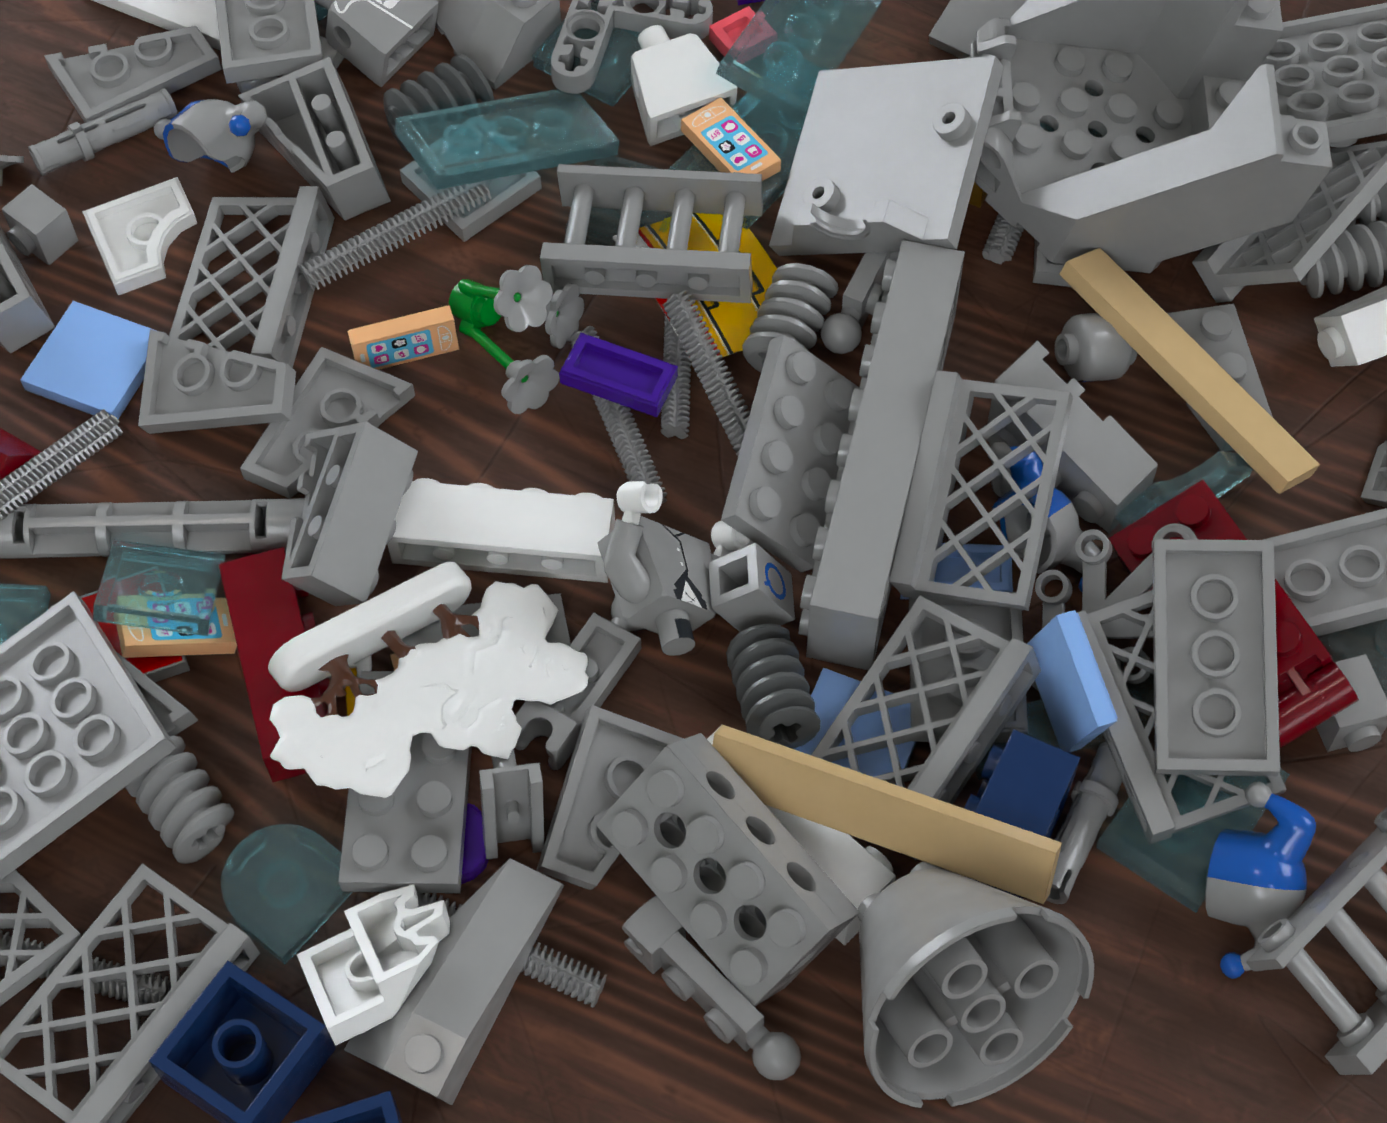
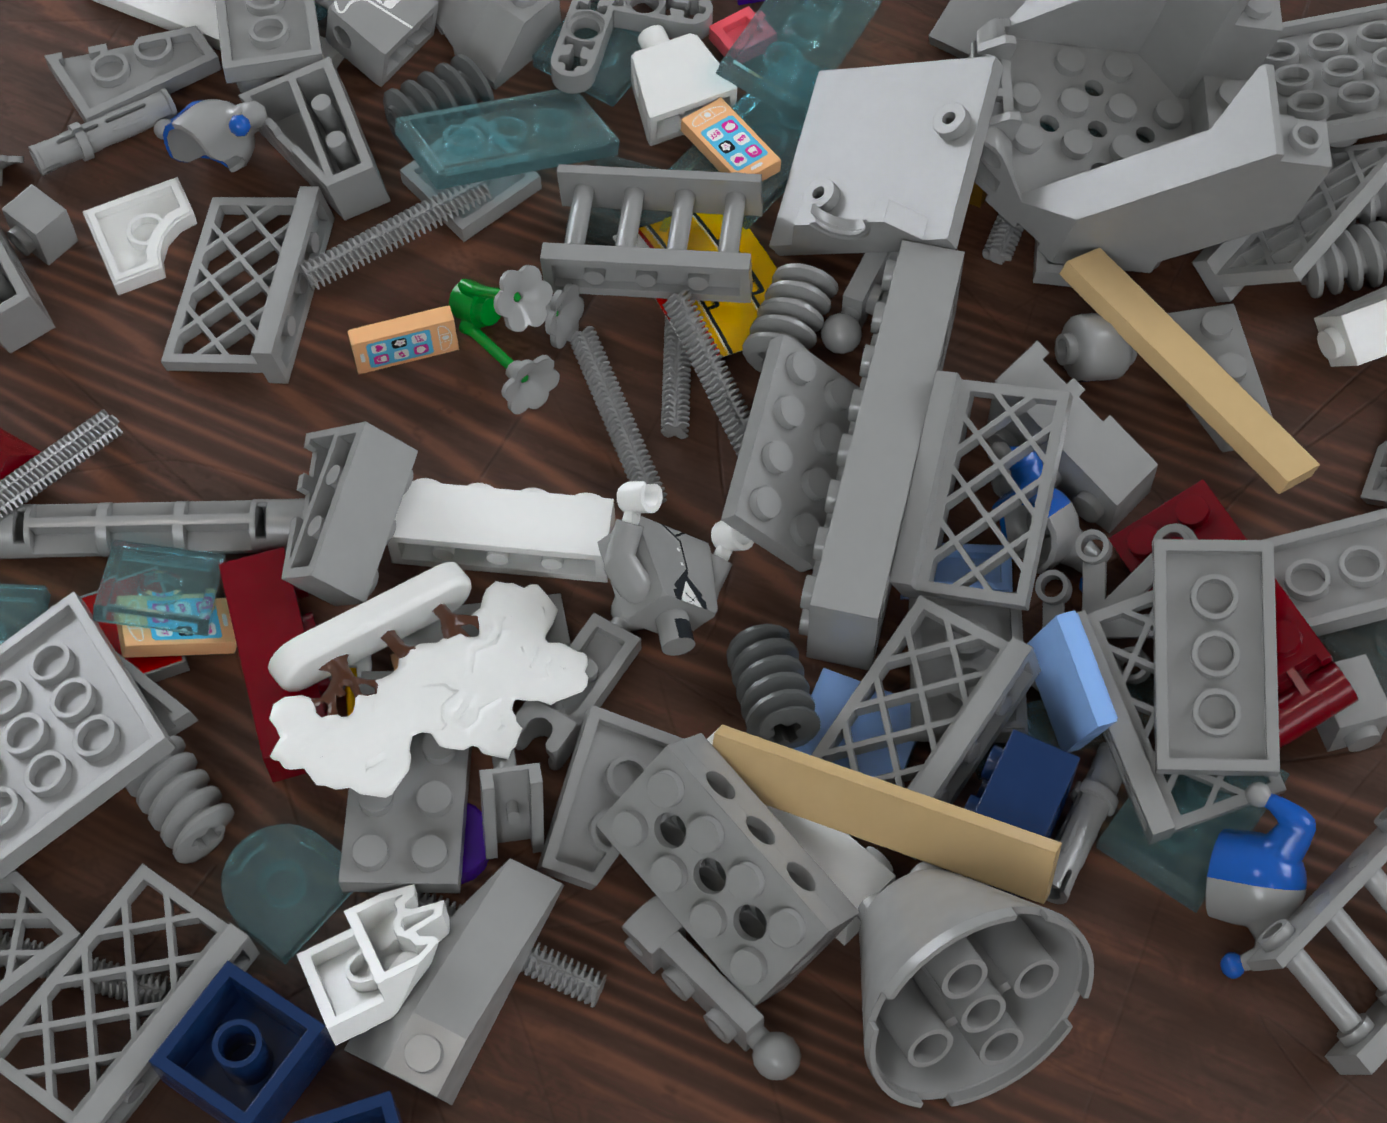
light blue tile [20,301,157,419] -> none
light grey wing [138,329,296,434] -> none
light grey wing [240,347,415,499] -> none
dark purple tile [559,333,678,417] -> none
light grey brick [709,542,795,632] -> none
clear light blue tile [1115,451,1254,529] -> none

